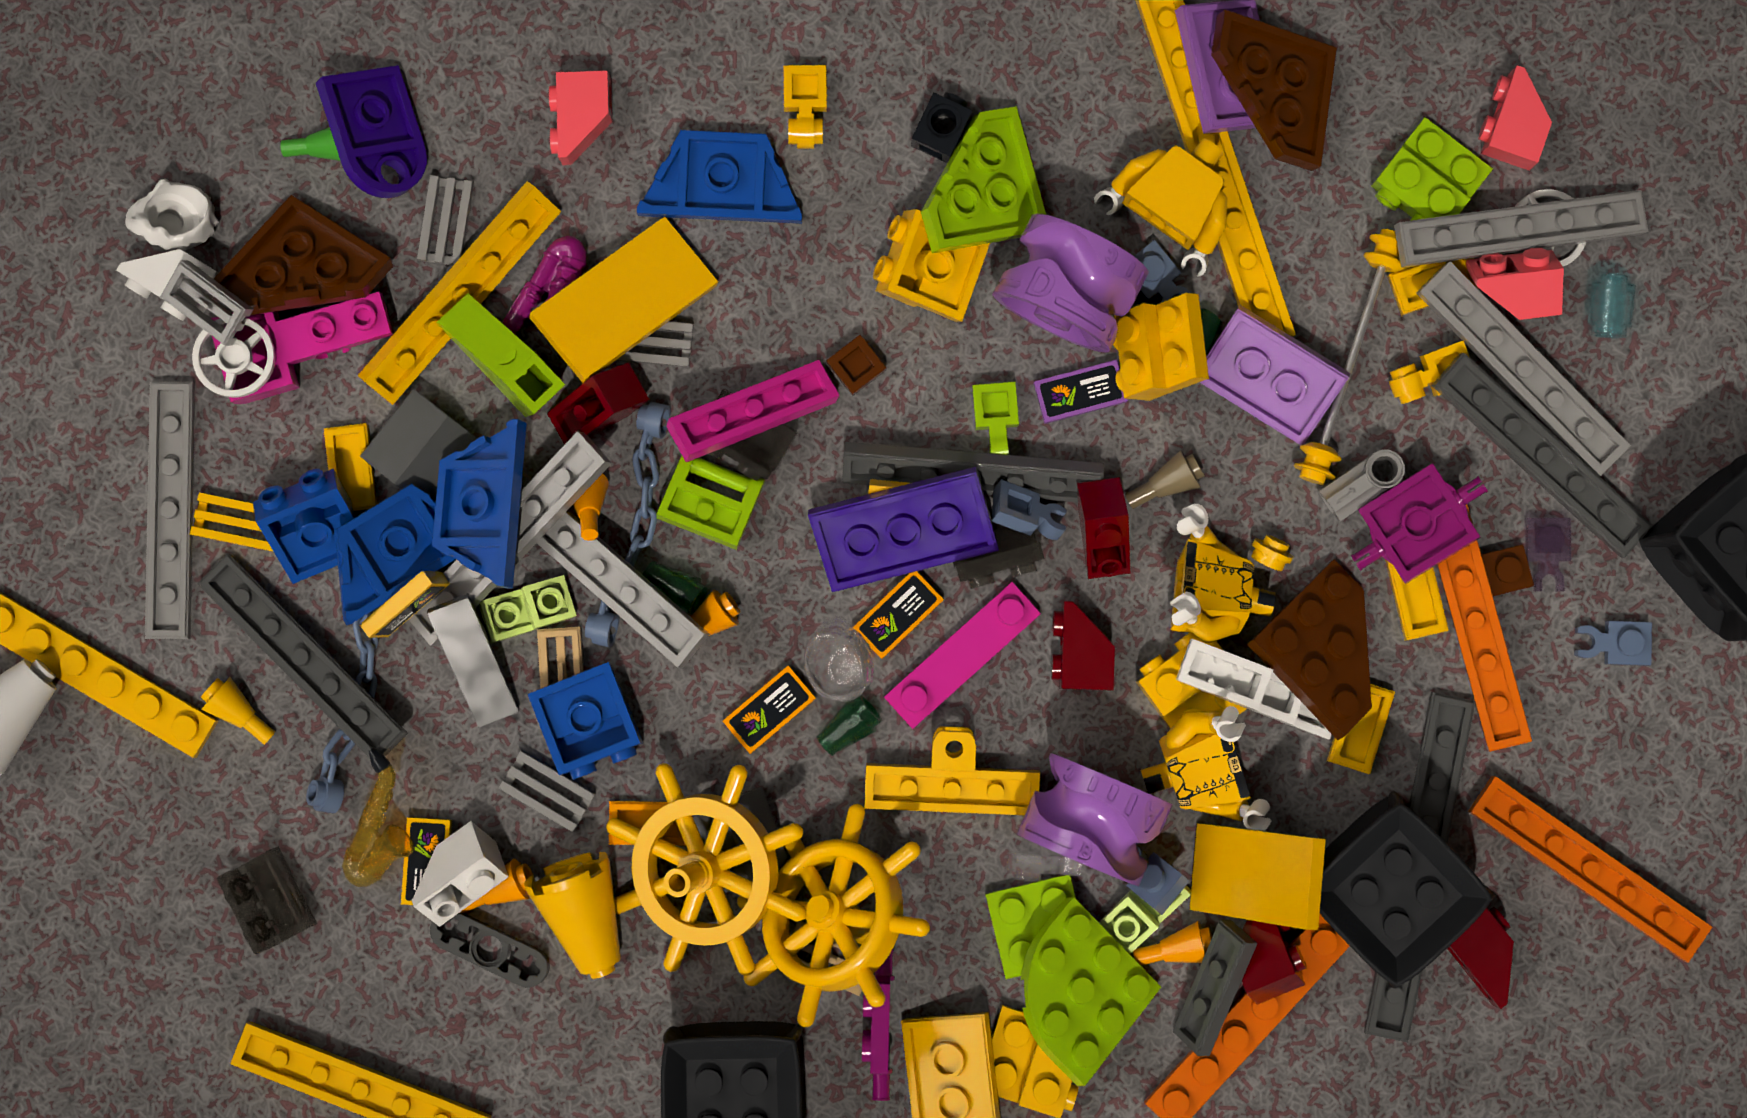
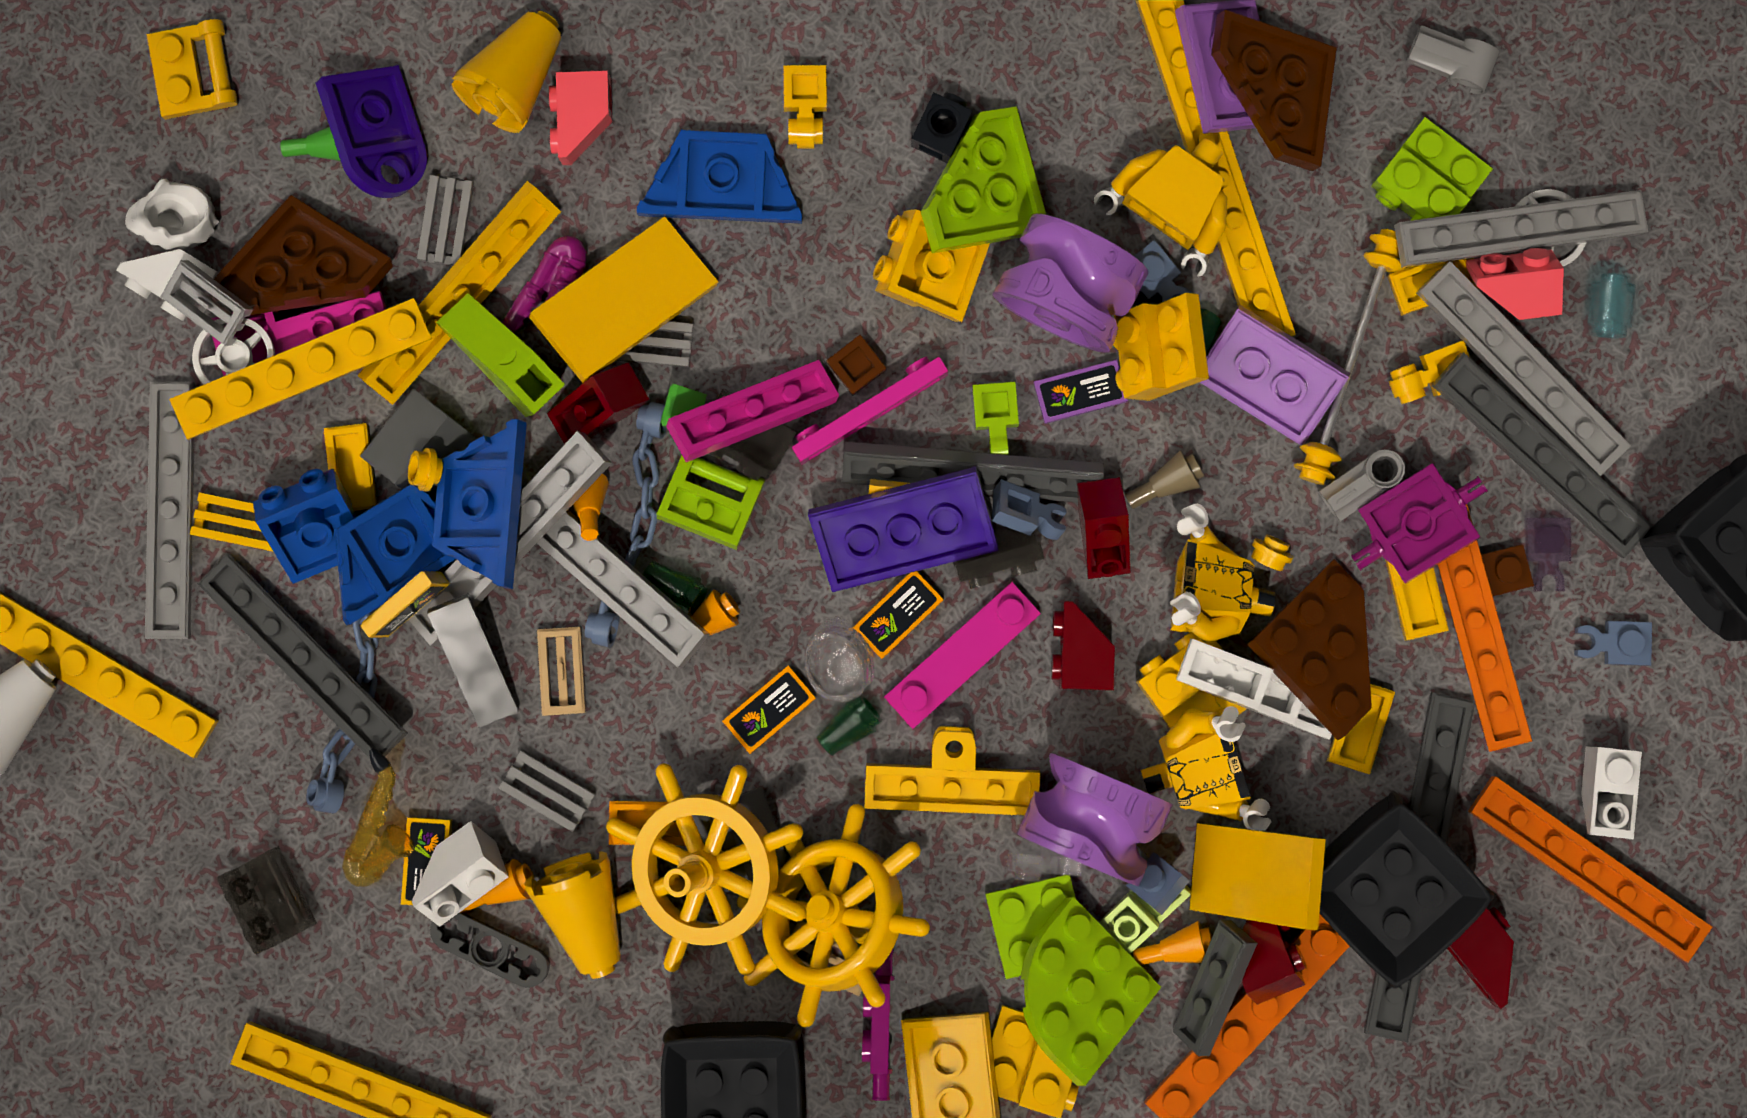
yellow cone [200,677,275,745] -> none
yellowish green slope [479,575,577,644] -> none
blue plate [528,662,643,780] -> none
coral slope [1478,65,1552,170] -> none
none -> yellow plate [146,19,238,119]
none -> yellow plate [169,298,432,440]
none -> yellow plate [408,448,443,492]
none -> yellow cone [451,11,561,133]
none -> bright green slope [660,384,707,430]
none -> dark pink plate [792,356,948,465]
none -> light grey piece [1406,25,1500,94]
none -> white slope [1581,746,1642,839]

